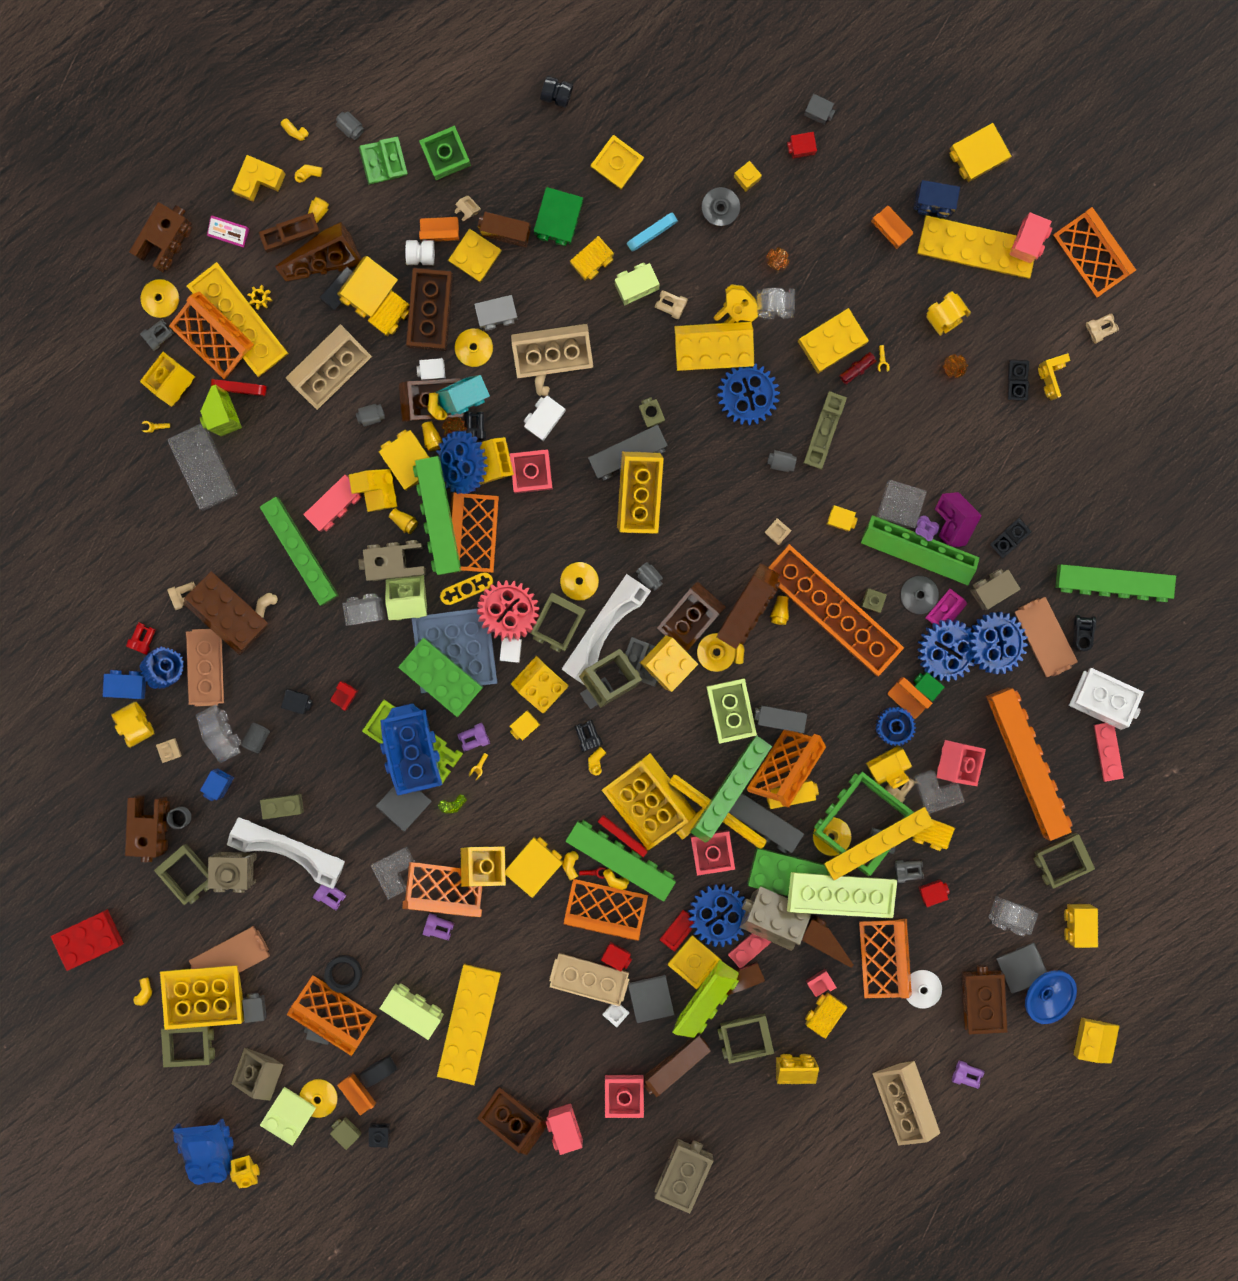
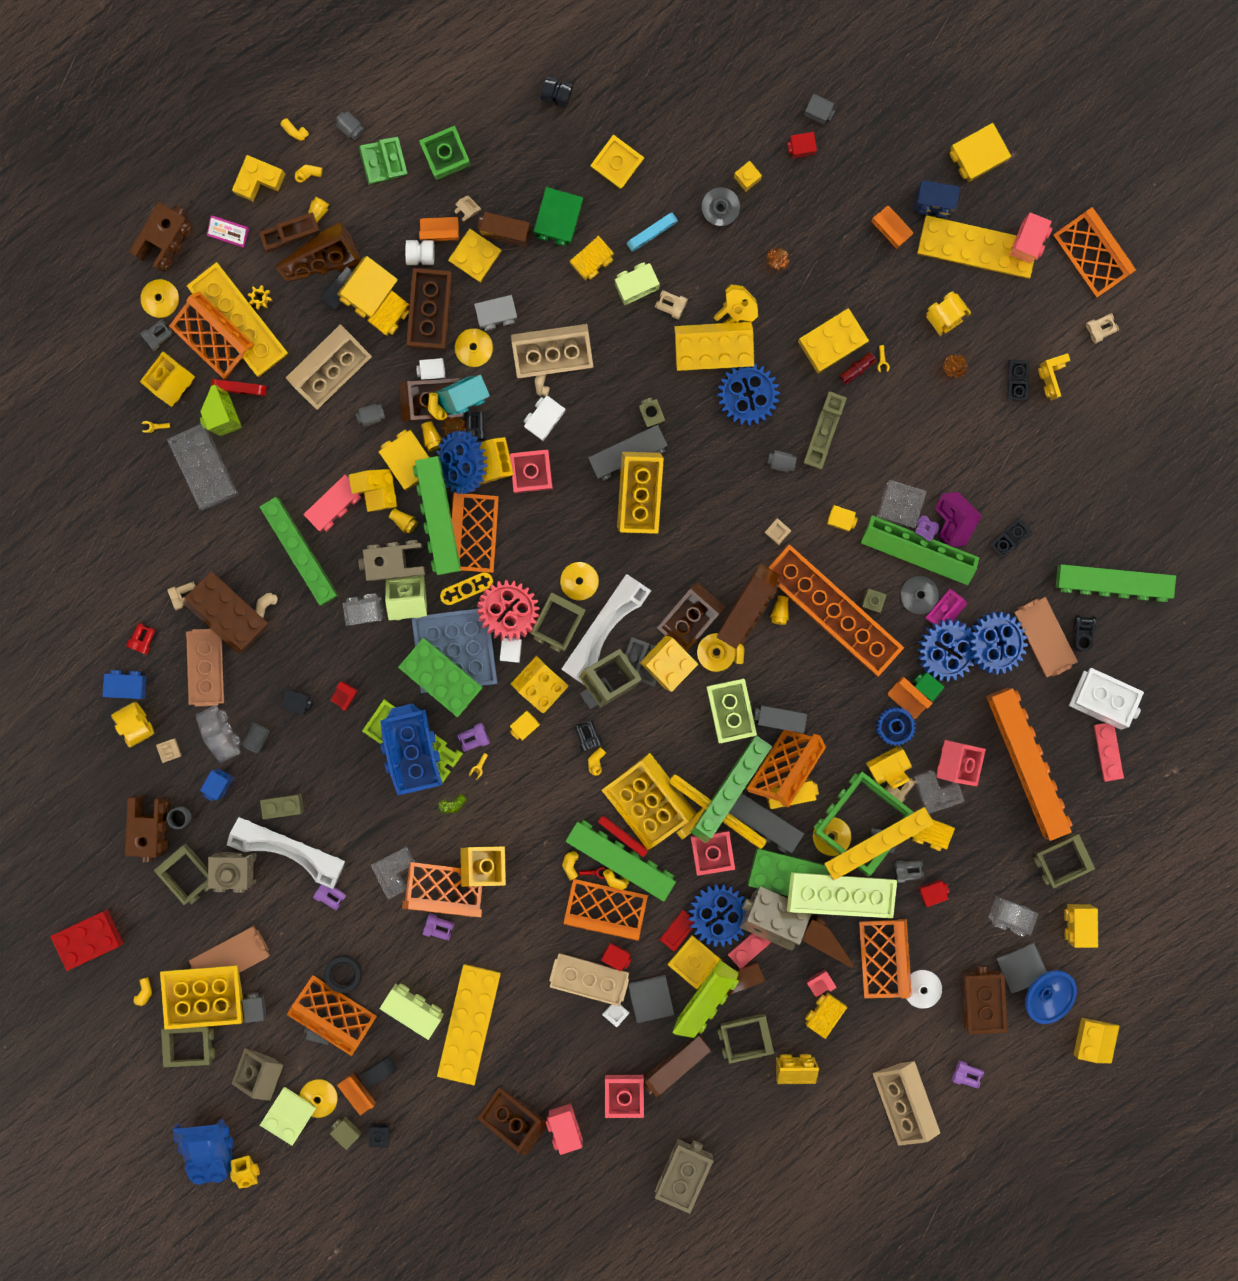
blue brick [140,646,184,689] -> none
dark grey slope [376,787,432,832] -> none
yellow brick [505,837,563,898] -> none
dark grey brick [636,562,663,591] -> none
clear brick [756,288,795,319] -> none
dark tan brick [970,568,1020,610] -> none

